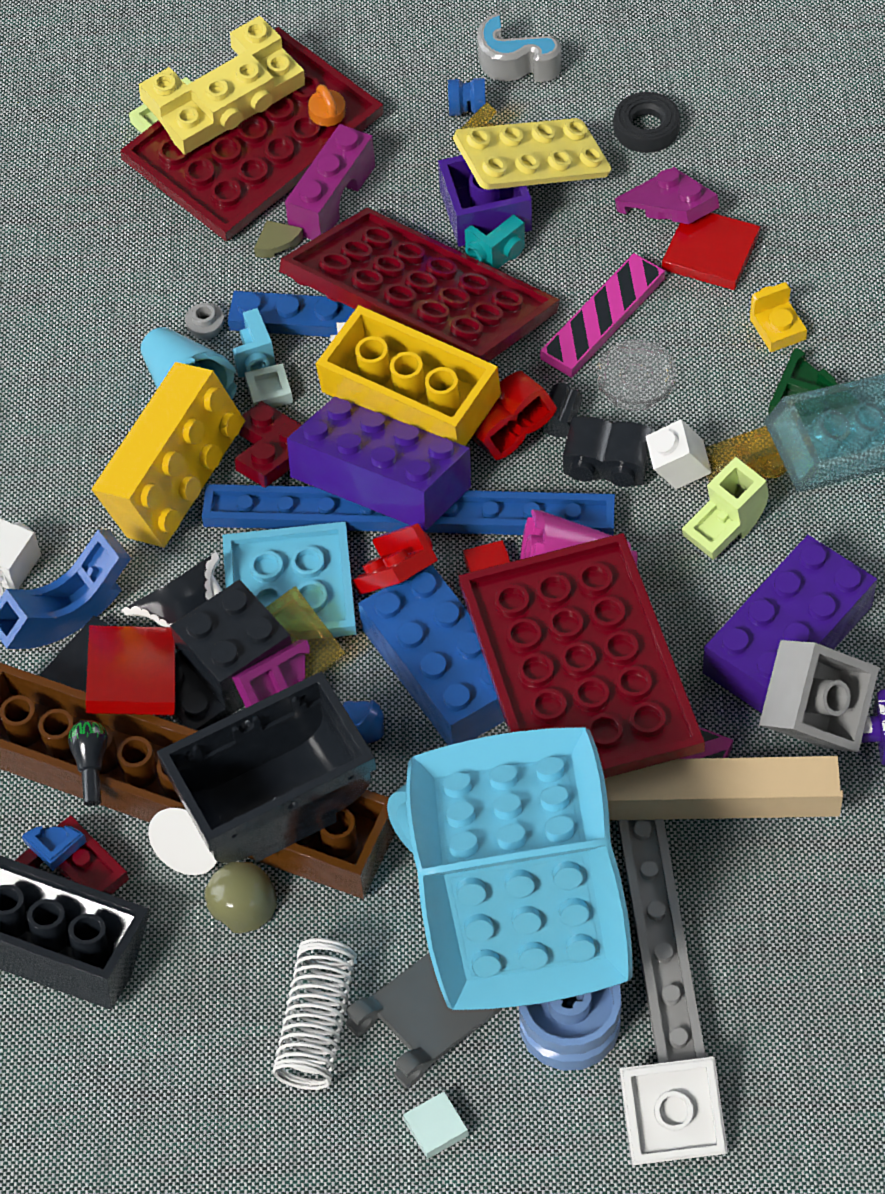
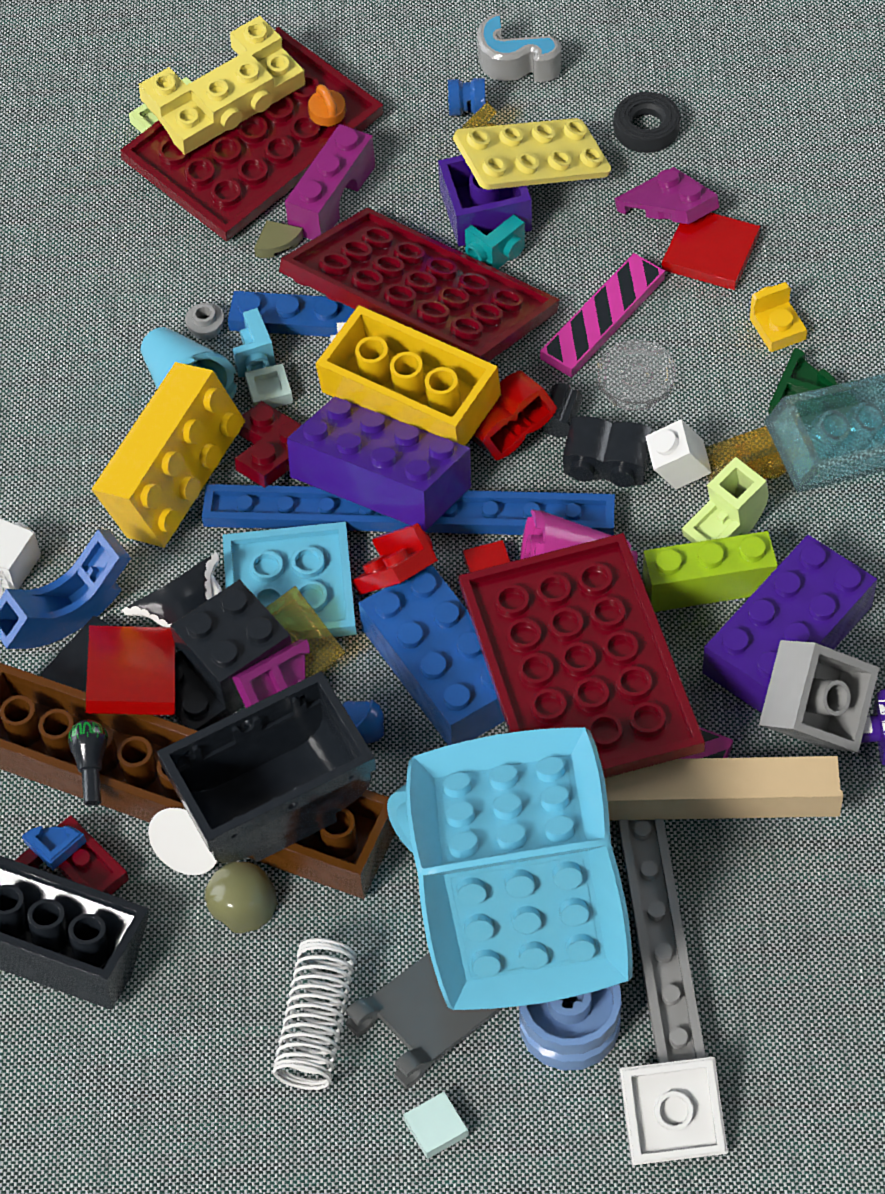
none -> lime brick [642,531,778,612]

